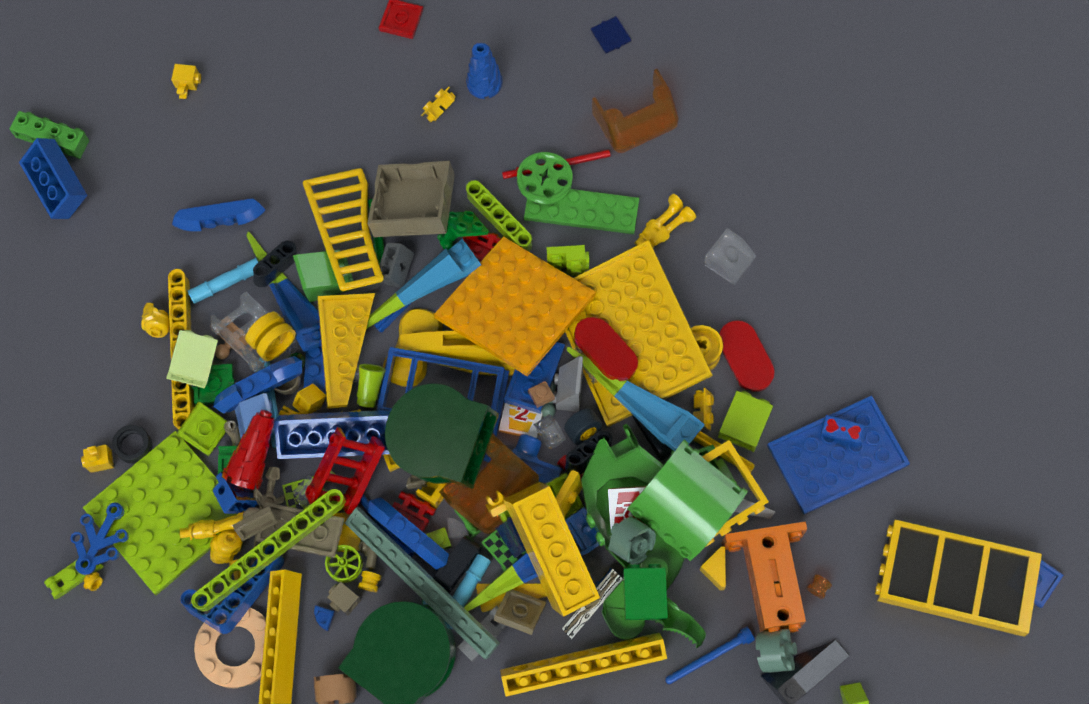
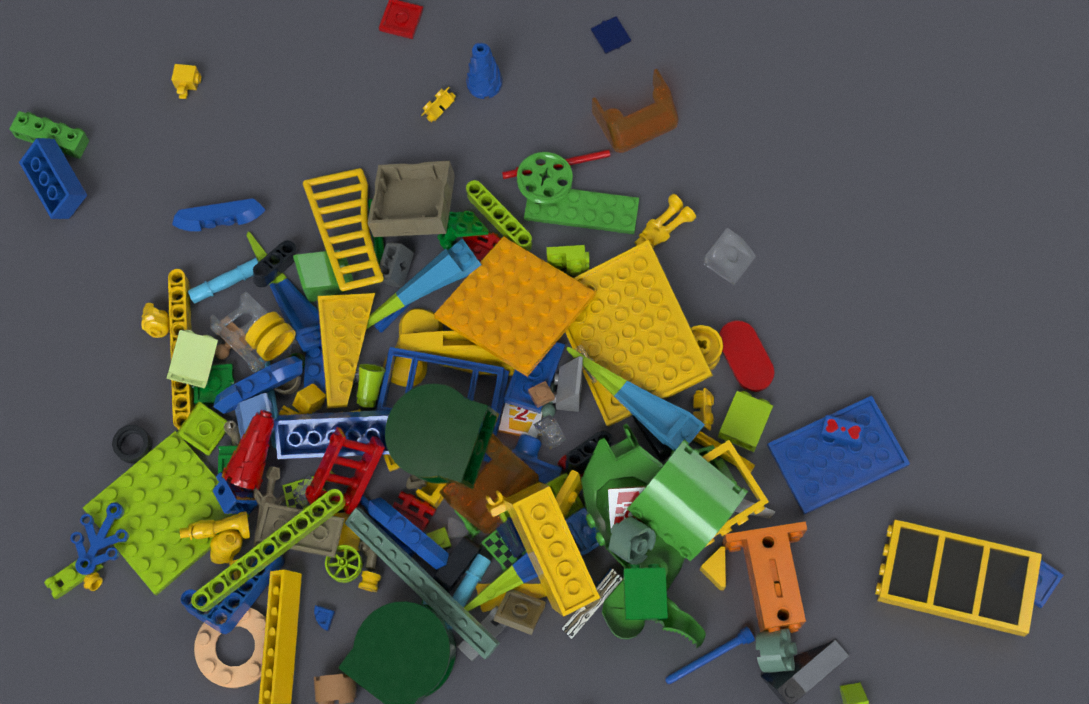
yellow brick [81,445,114,473] -> none
dark tan tile [233,506,278,541] -> none
dark tan brick [327,582,361,616] -> none
yellow brick [500,632,667,697] -> none
black wheel [564,409,602,445] -> none
red tile [574,317,638,381] -> none
clear orange wheel [807,574,832,599] -> none

